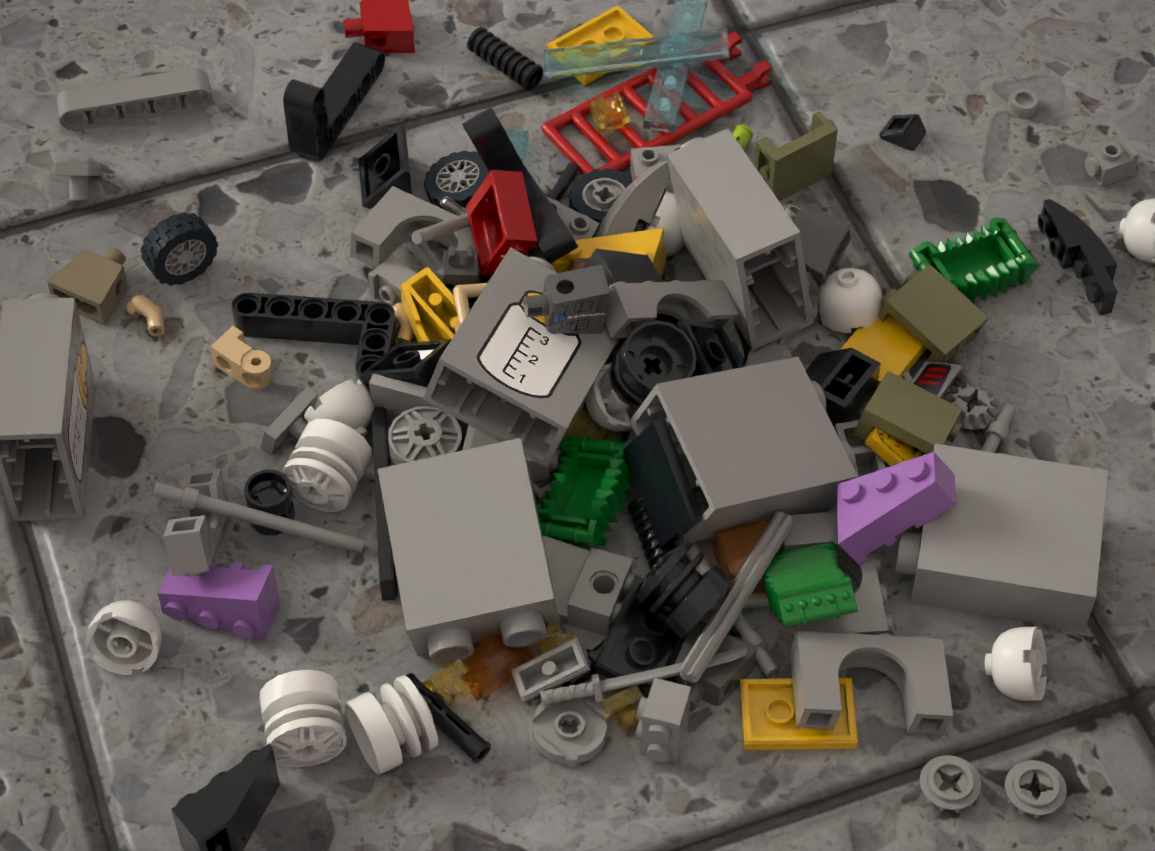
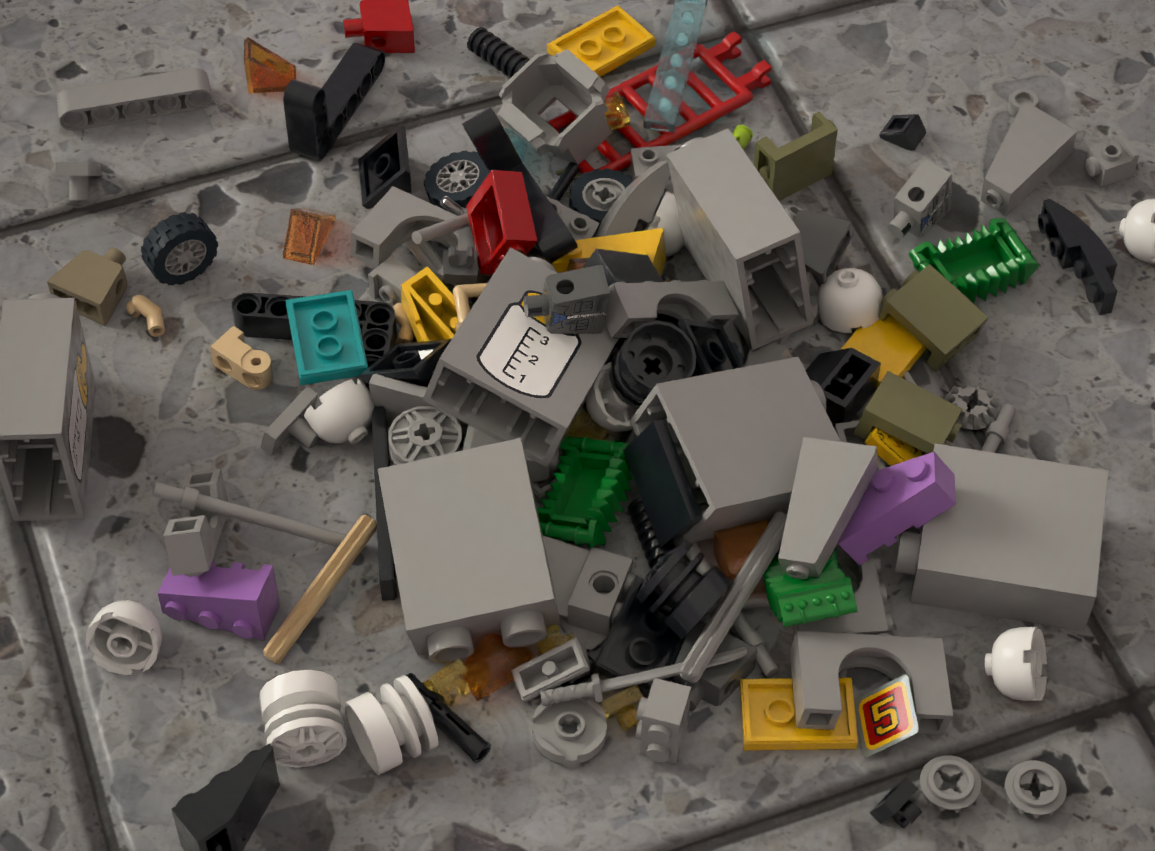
black wheel [244,469,295,536] -> none
white wheel [282,419,372,512] -> none
clear light blue tile [544,28,730,79] -> none
slope [911,361,962,398] -> none
none -> clear orange slope [244,37,296,94]
none -> tan axle [263,515,377,664]
none -> clear orange slope [283,208,336,265]
none -> teal tile [285,290,368,386]
none -> light grey piece [497,49,612,165]
none -> light grey slope [778,437,879,579]
none -> sticker [854,675,919,757]
none -> black tile [870,778,922,828]
none -> light grey torso [888,158,952,239]
none -> light grey slope [980,101,1077,216]

